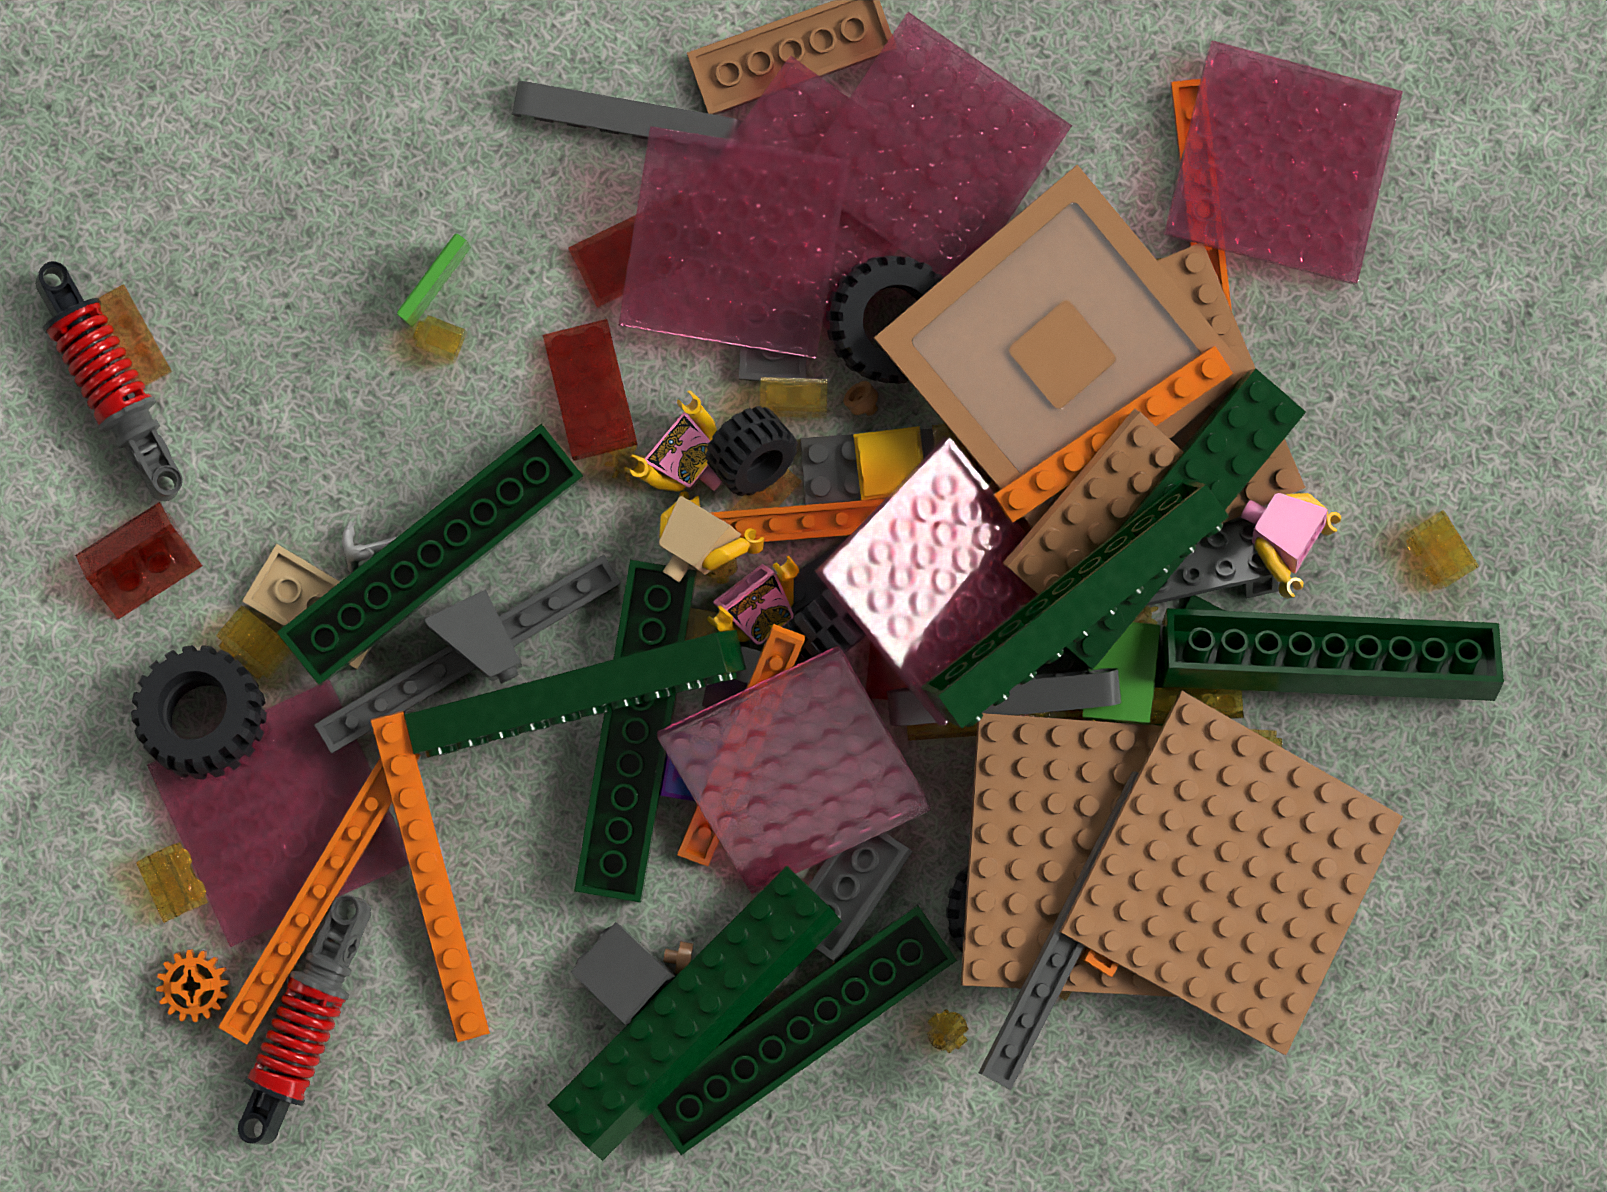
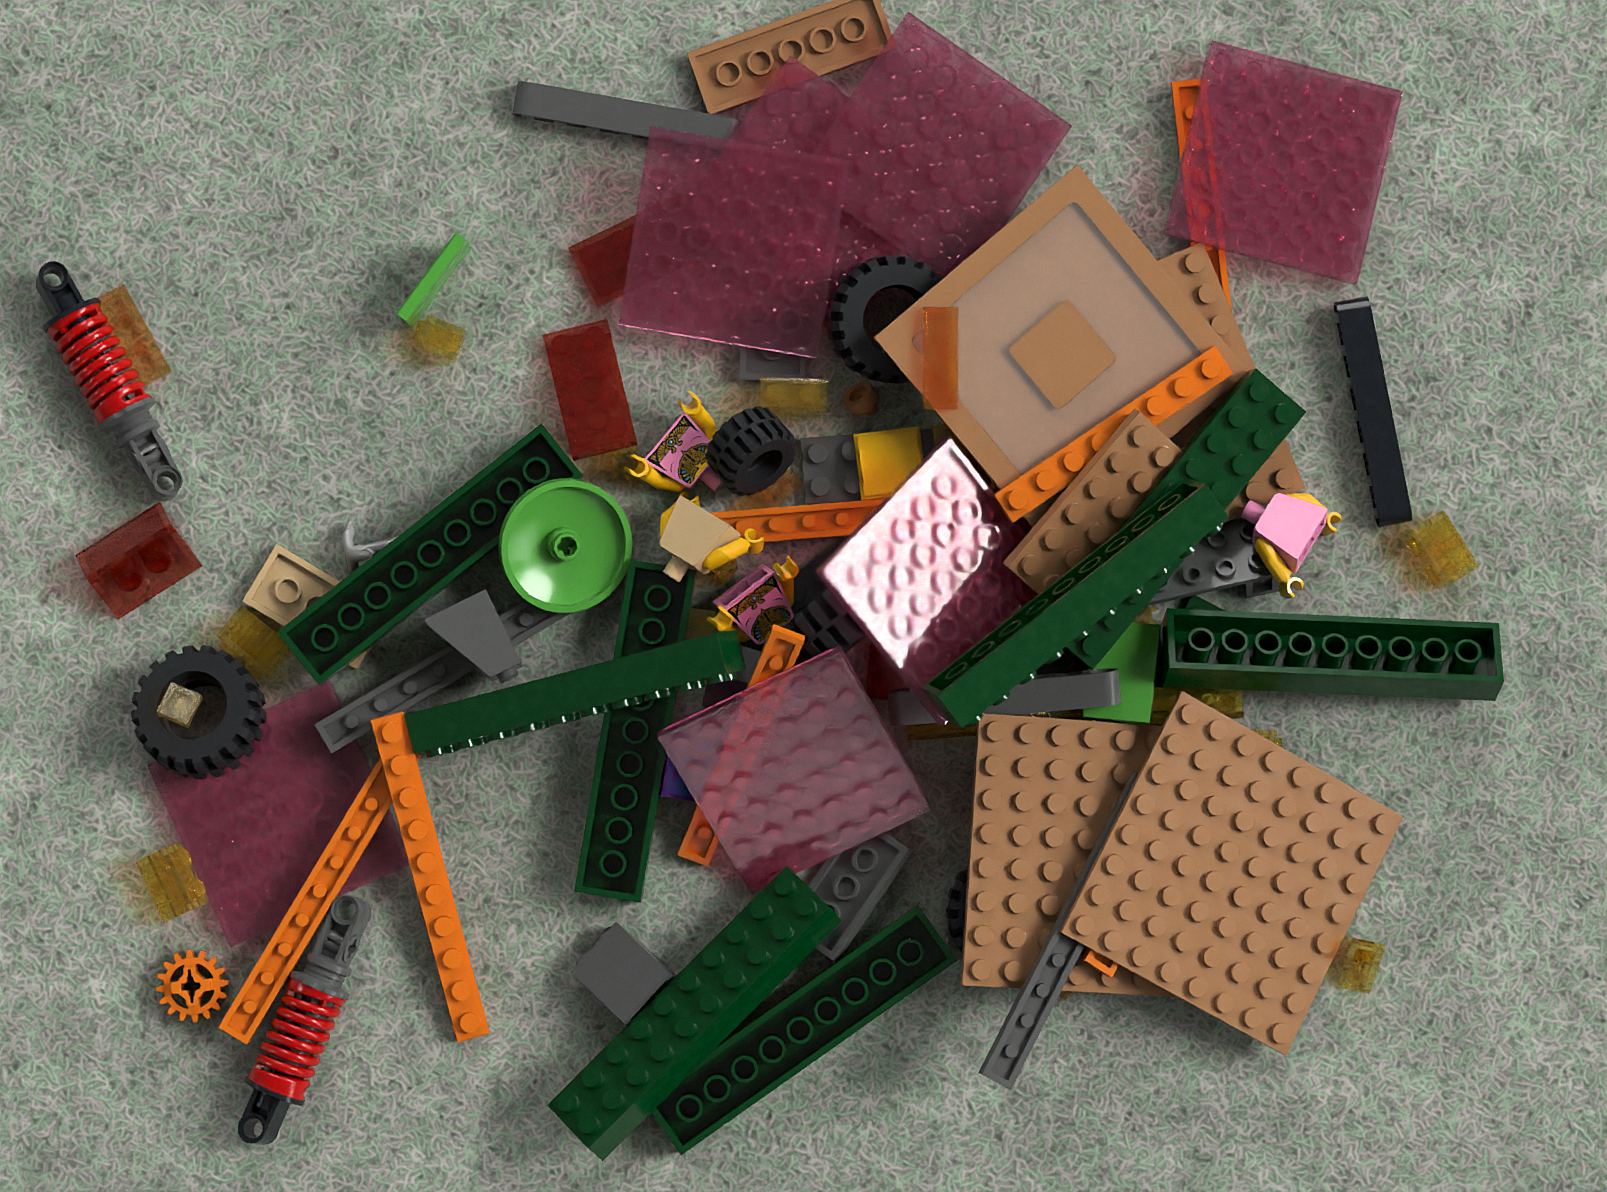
medium nougat tile [663,941,694,975] -> none
clear yellow gear [927,1009,969,1053] -> none
none -> clear yellow tile [156,682,203,728]
none -> bright green dish [498,478,632,613]
none -> clear orange tile [923,307,958,409]
none -> black beam [1334,296,1412,527]
none -> clear yellow slope [1337,936,1385,994]

